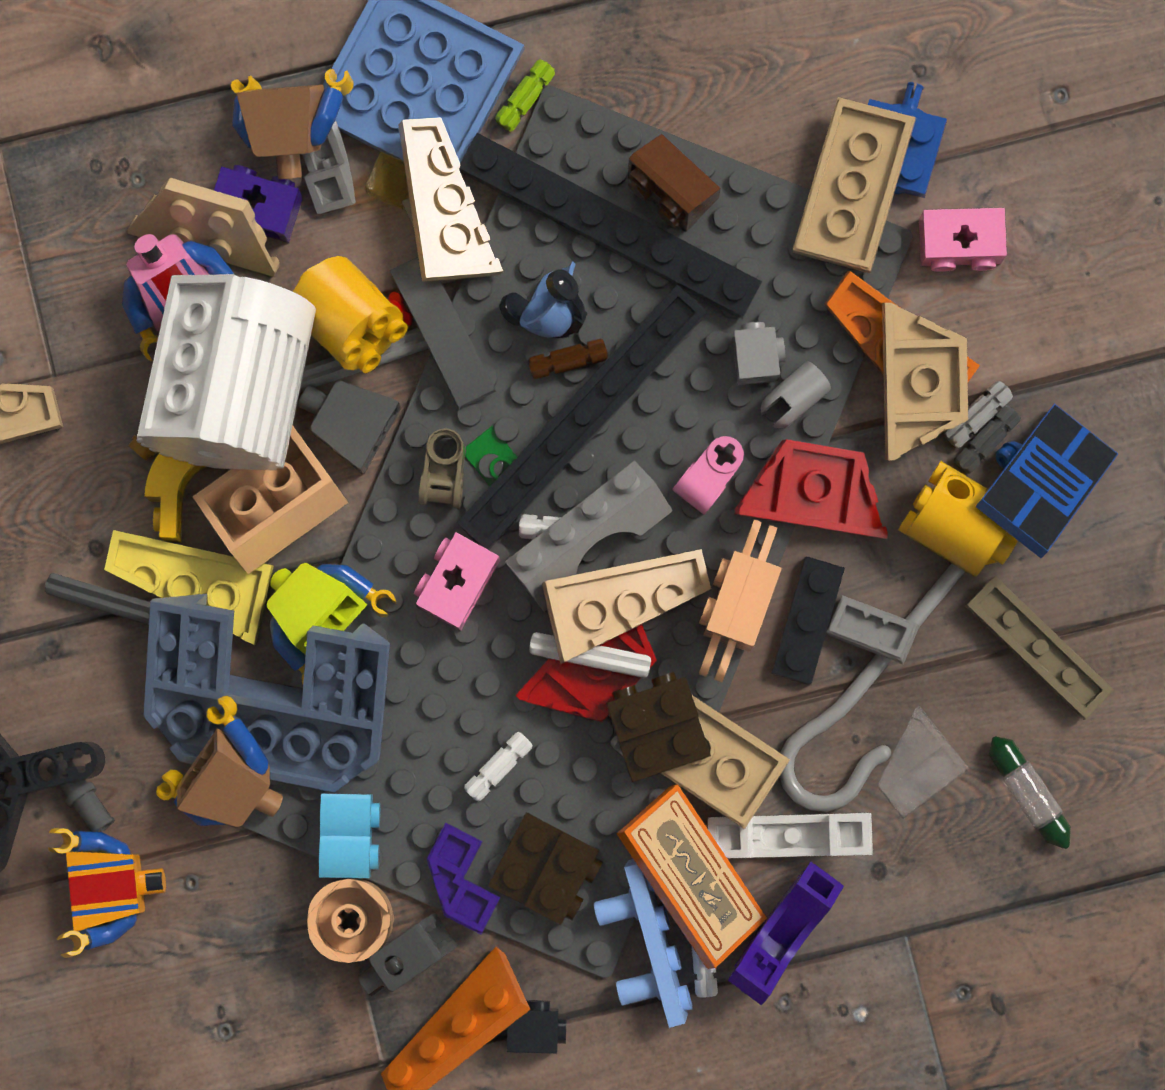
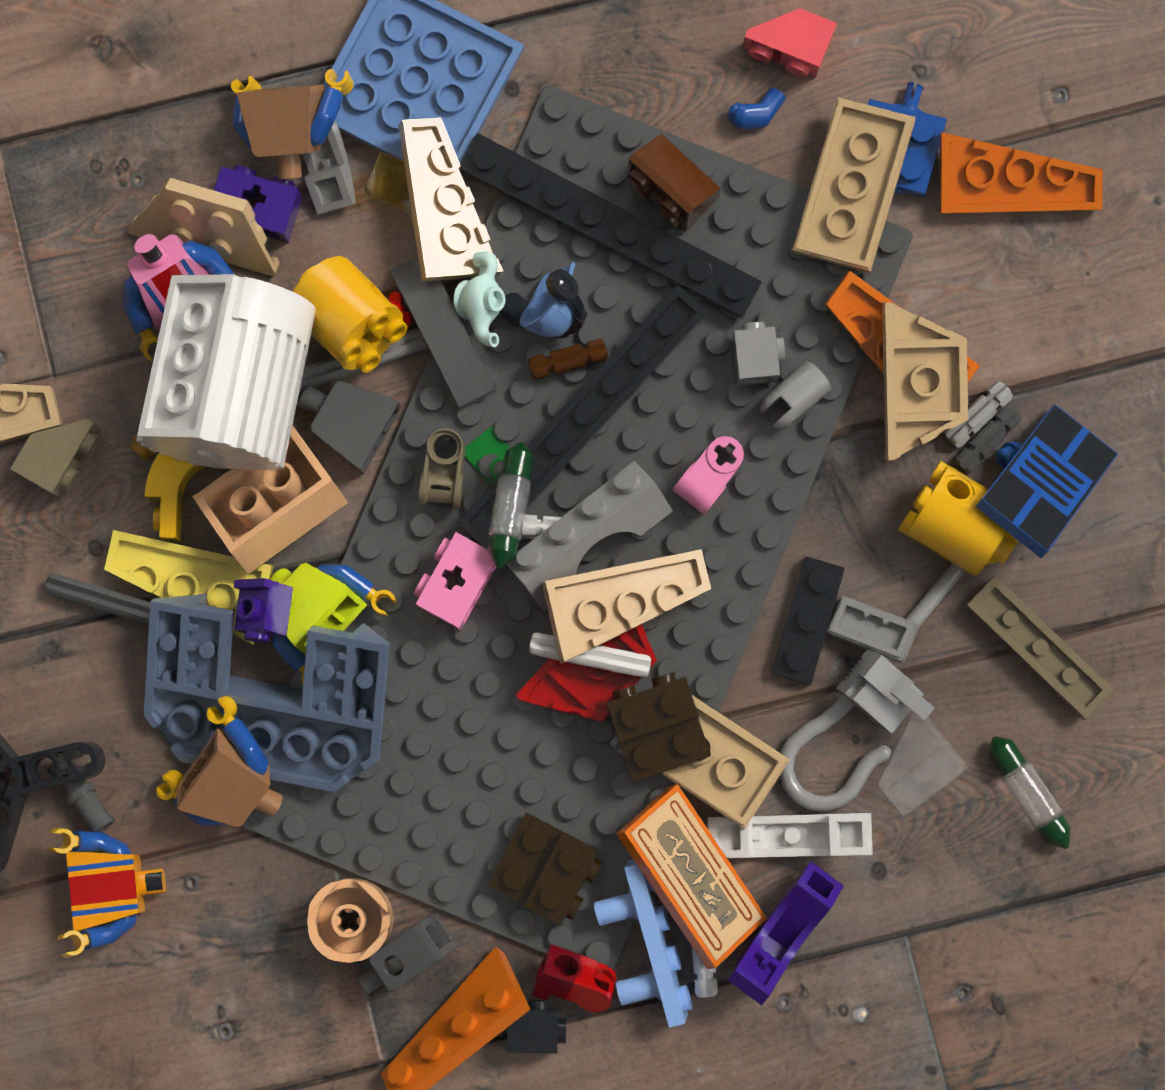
medium azure brick [319,793,380,878] -> none
dark purple tile [427,823,500,935] -> none
white axle [464,732,532,801] -> none
lime axle [495,59,555,132] -> none
light nougat brick [699,519,782,683] -> none
red wing [734,439,888,539] -> none
bright pink brick [919,208,1007,272] -> none
none -> dark tan slope [10,419,101,498]
none -> dark purple brick [234,578,293,643]
none -> light aqua piece [454,251,505,347]
none -> piece [488,442,534,569]
none -> leg [531,944,617,1012]
none -> blue arm [728,87,786,130]
none -> coral slope [743,8,837,78]
none -> light grey piece [836,649,935,734]
none -> orange wing [939,132,1103,213]

